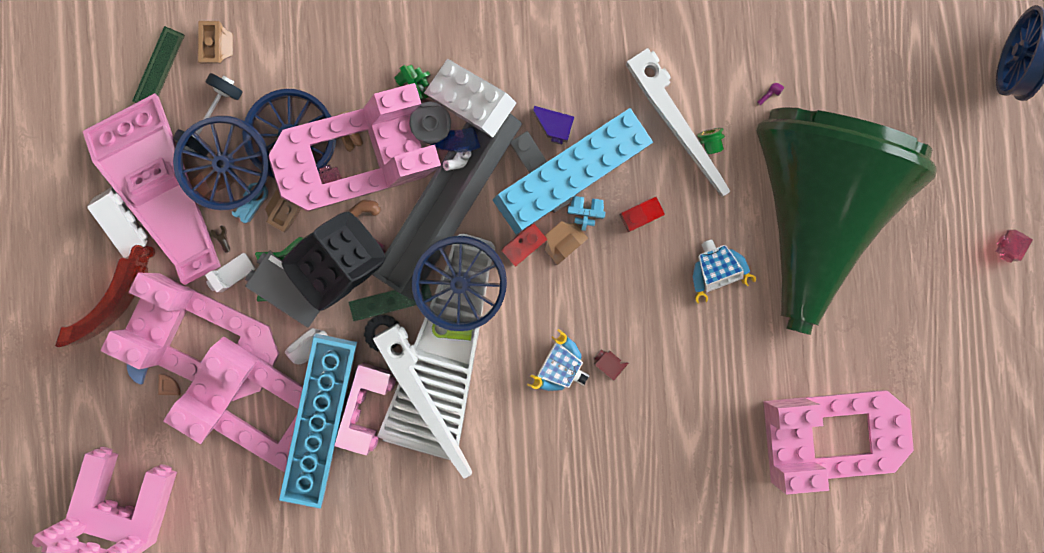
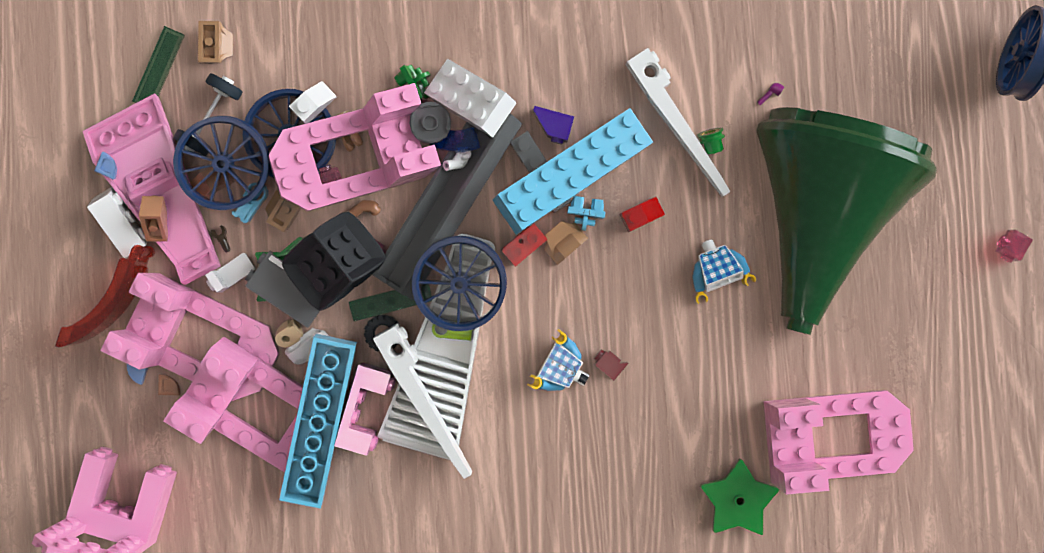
none -> medium blue tile [94,152,117,180]
none -> nougat slope [139,196,168,242]
none -> tan piece [275,319,303,348]
none -> white slope [289,82,337,124]
none -> green plate [700,459,779,535]

